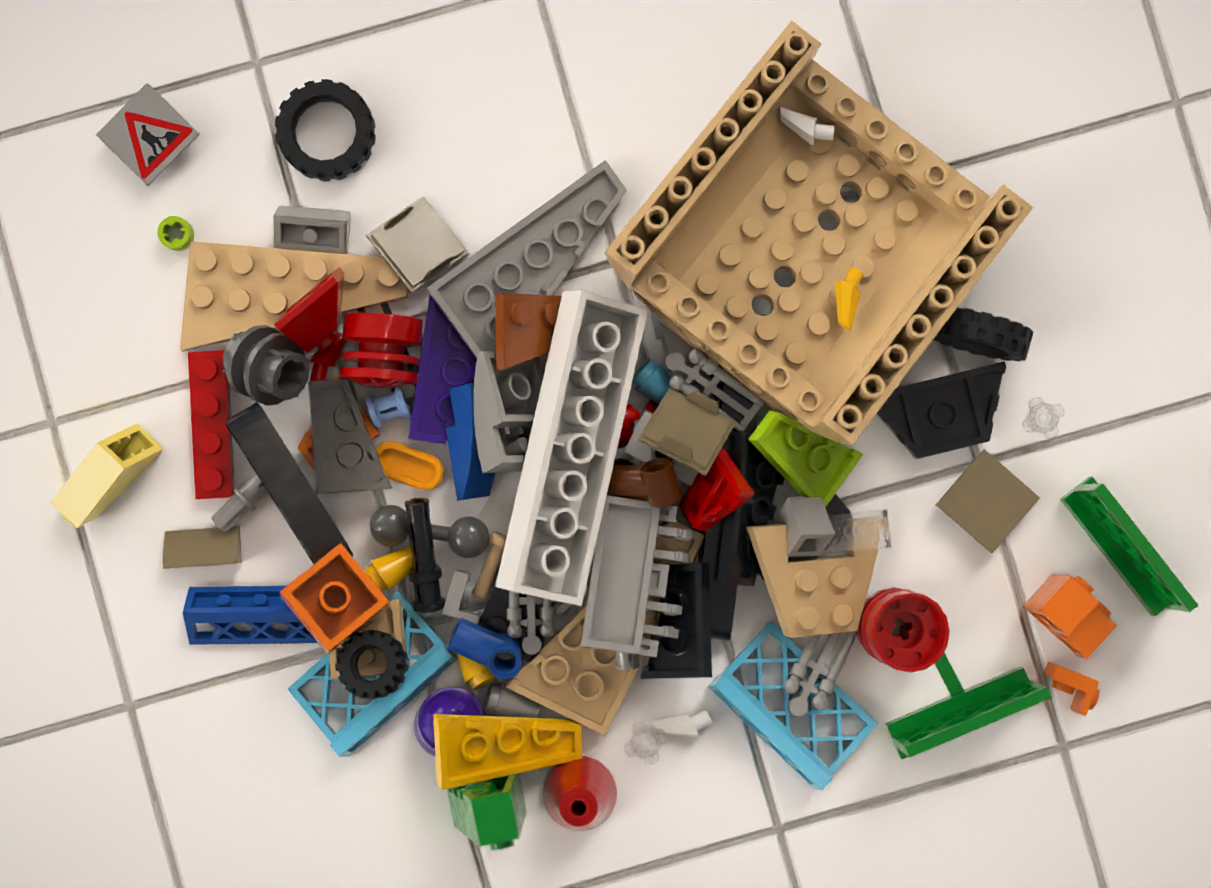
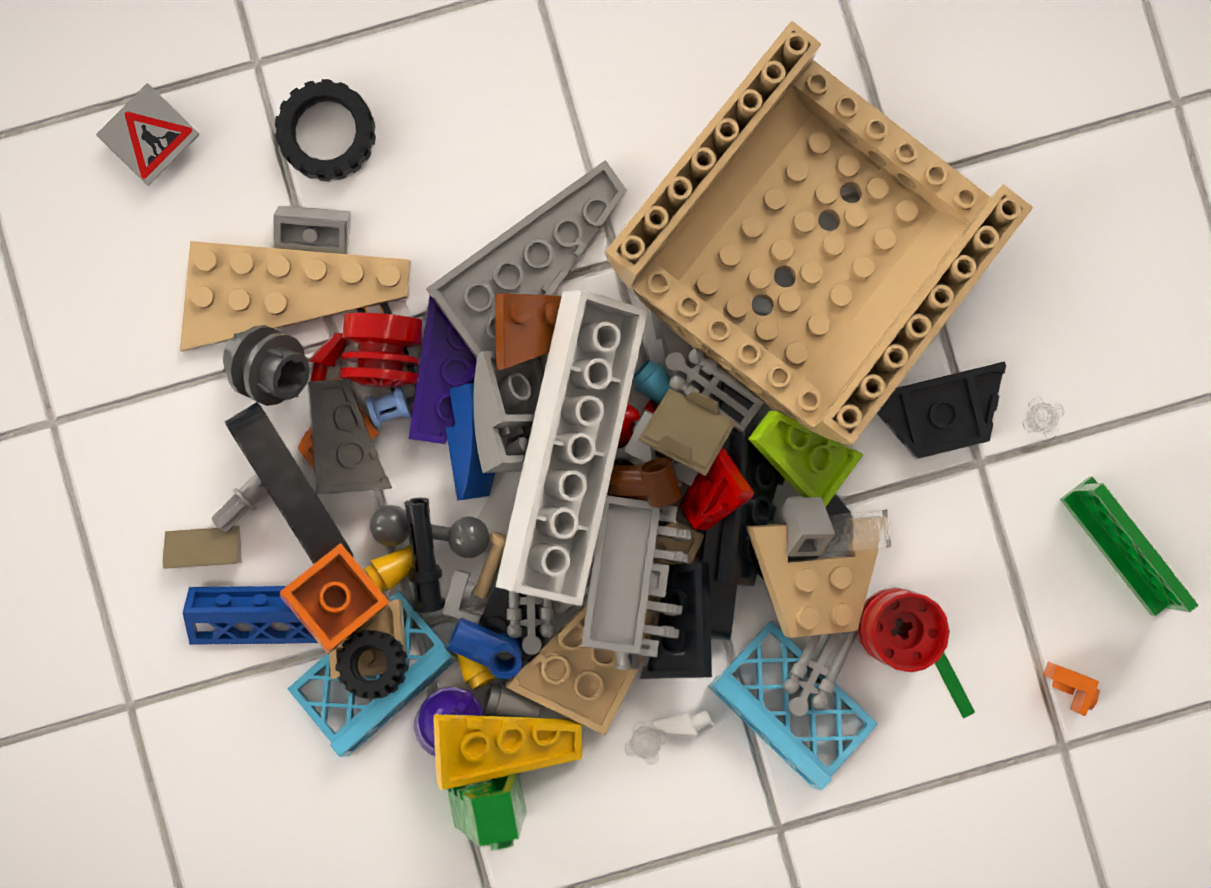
light yellow slope [51,423,163,528] -> none
lime bush [157,216,194,251] -> none
red plate [188,350,235,499] -> none
red slope [274,267,344,353] -> none
piece [366,196,469,294] -> none
light orange tile [376,441,445,490] -> none
red cone [543,756,617,831] -> none
white bar [780,107,835,145] -> none
yellow bar [835,267,864,331] -> none
green fence [885,666,1052,759] -> none
black tyre [933,307,1034,362] -> none
dark tan piece [935,449,1040,554] -> none
orange brick [1022,574,1117,659] -> none

